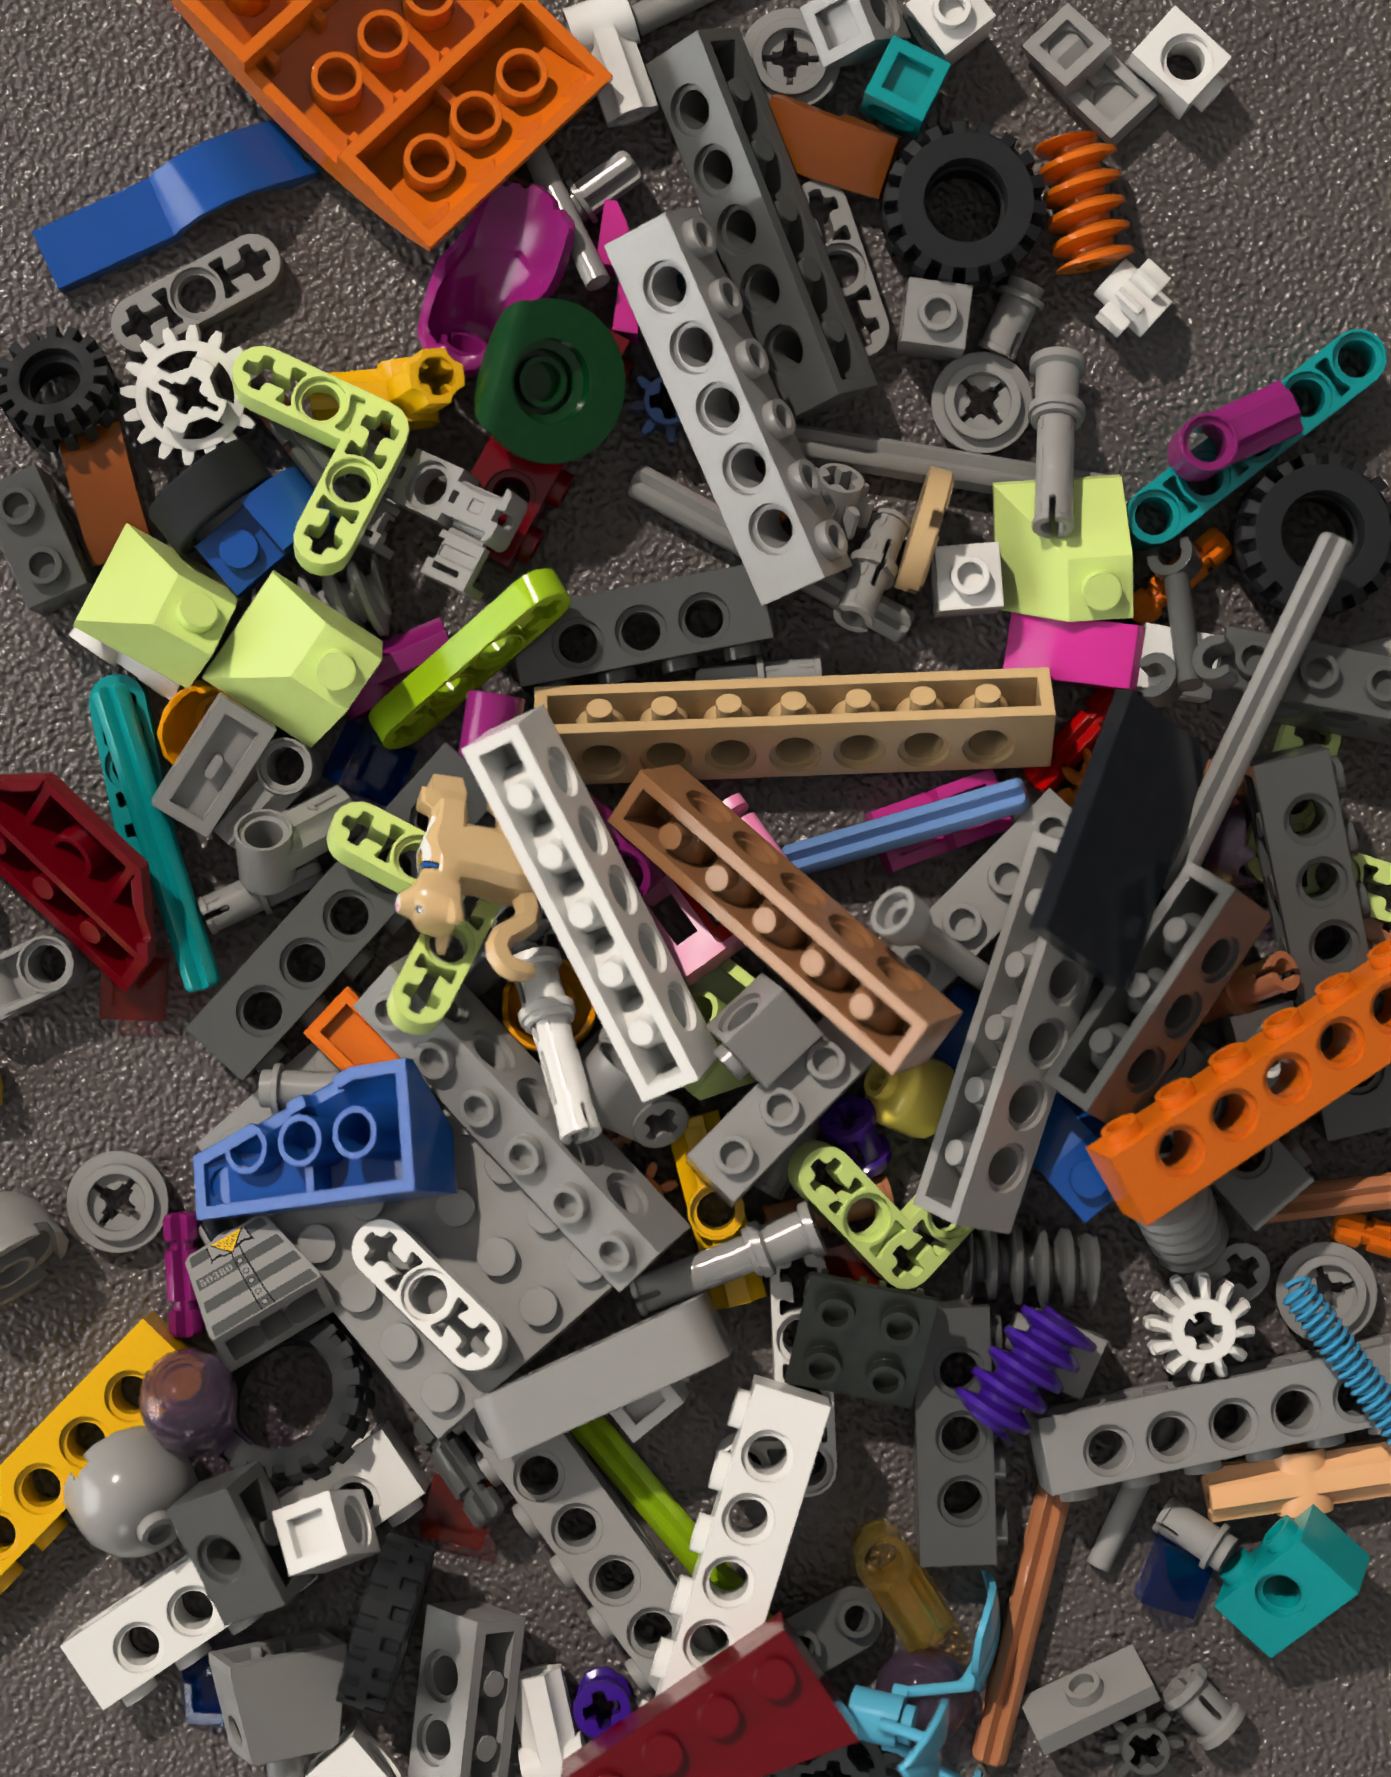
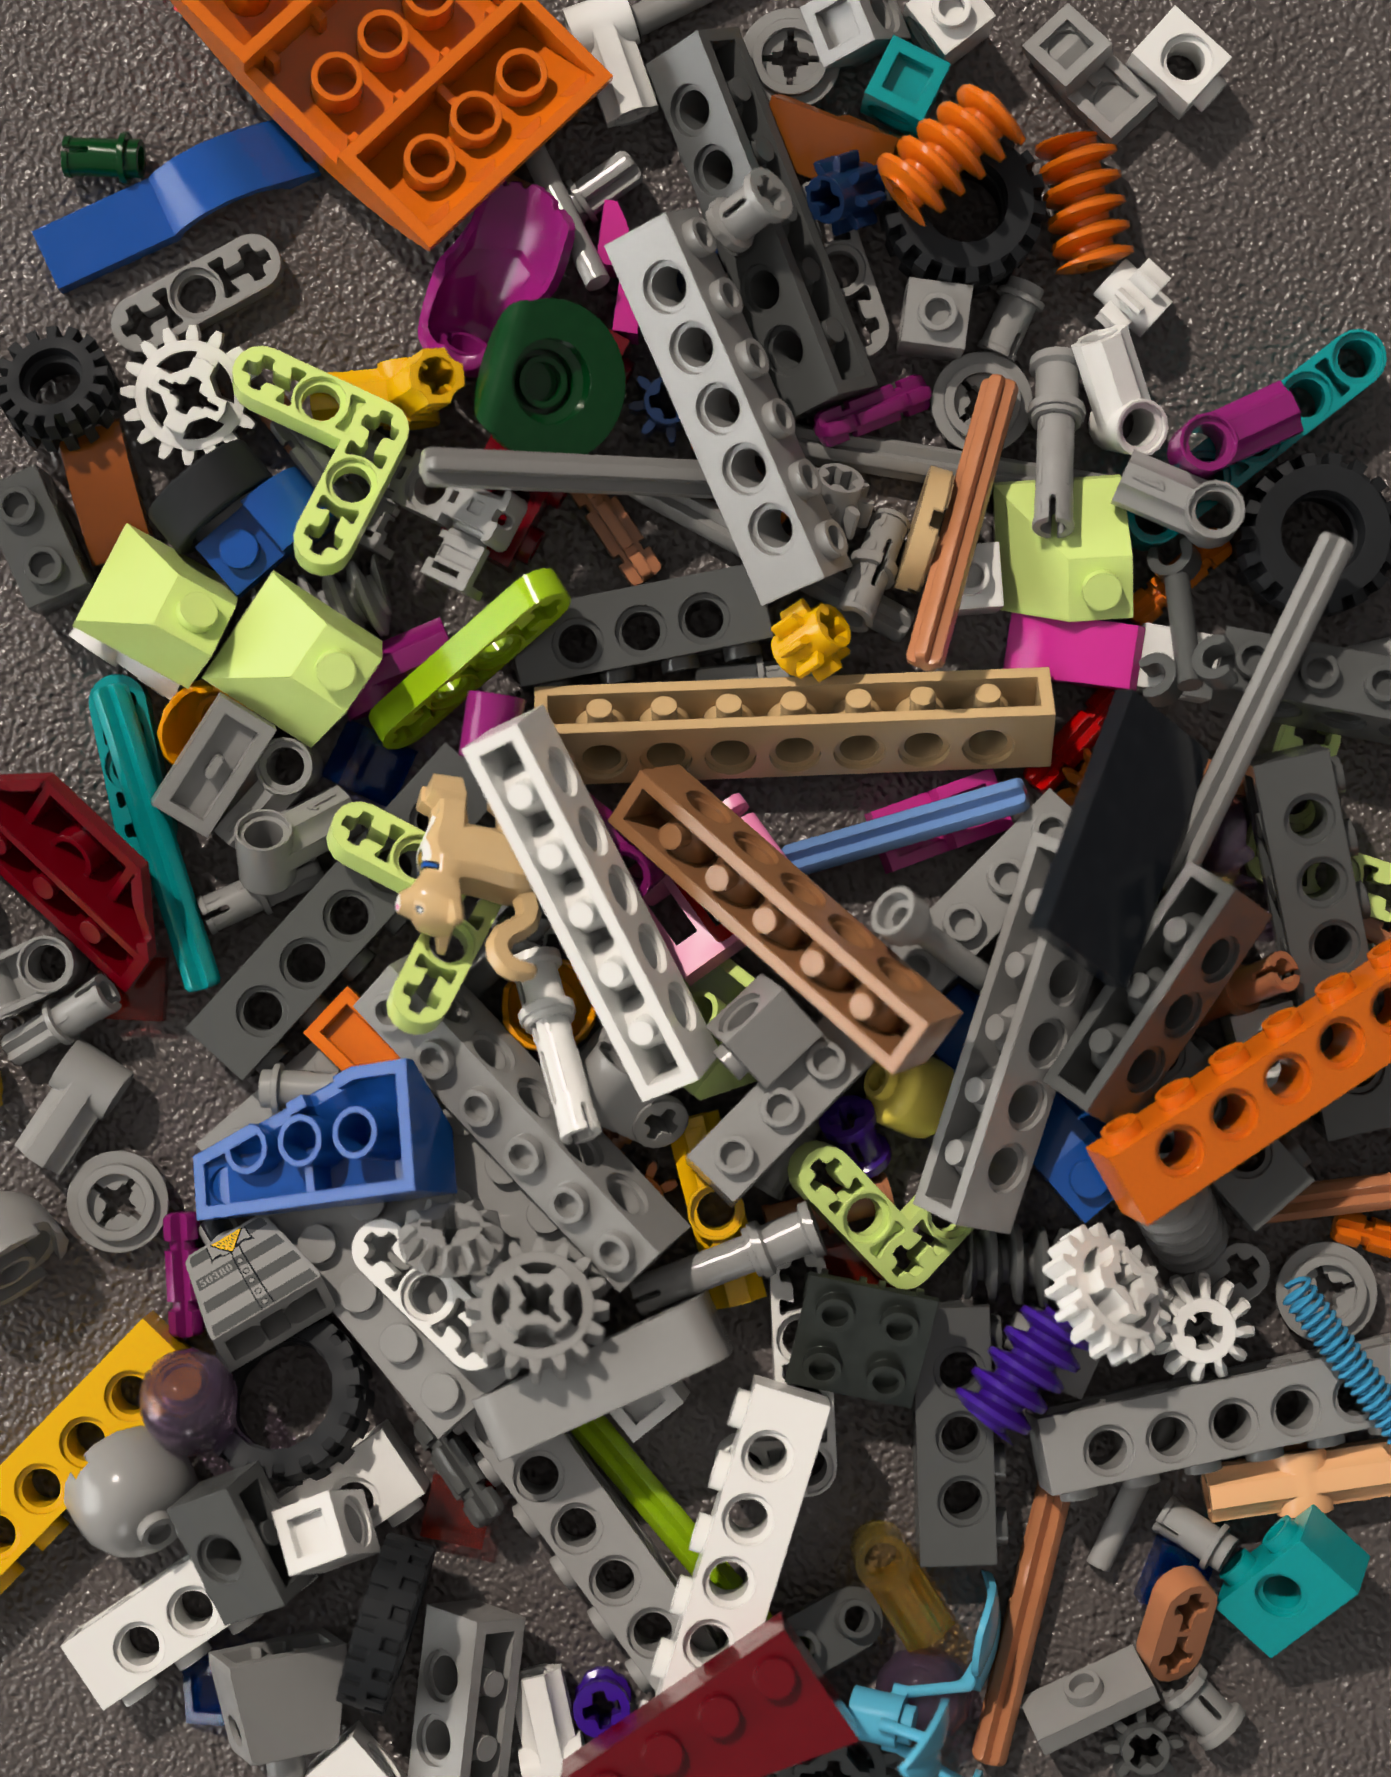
none -> light grey axle [1,974,122,1066]
none -> light grey piece [14,1038,135,1175]
none -> dark green pin [60,132,146,185]
none -> light grey gear [398,1194,504,1278]
none -> light grey axle [419,447,714,498]
none -> light grey gear [465,1237,609,1384]
none -> nougat axle [569,493,662,586]
none -> light grey bush [705,167,793,253]
none -> yellow gear [771,598,851,682]
none -> dark blue gear [805,149,887,236]
none -> magenta axle [813,374,932,448]
none -> orange piece [877,84,1026,227]
none -> nougat axle [906,374,1018,671]
none -> white gear [1042,1223,1171,1366]
none -> white piece [1071,325,1169,455]
none -> light grey piece [1110,449,1245,549]
none -> nougat beam [1136,1565,1218,1682]

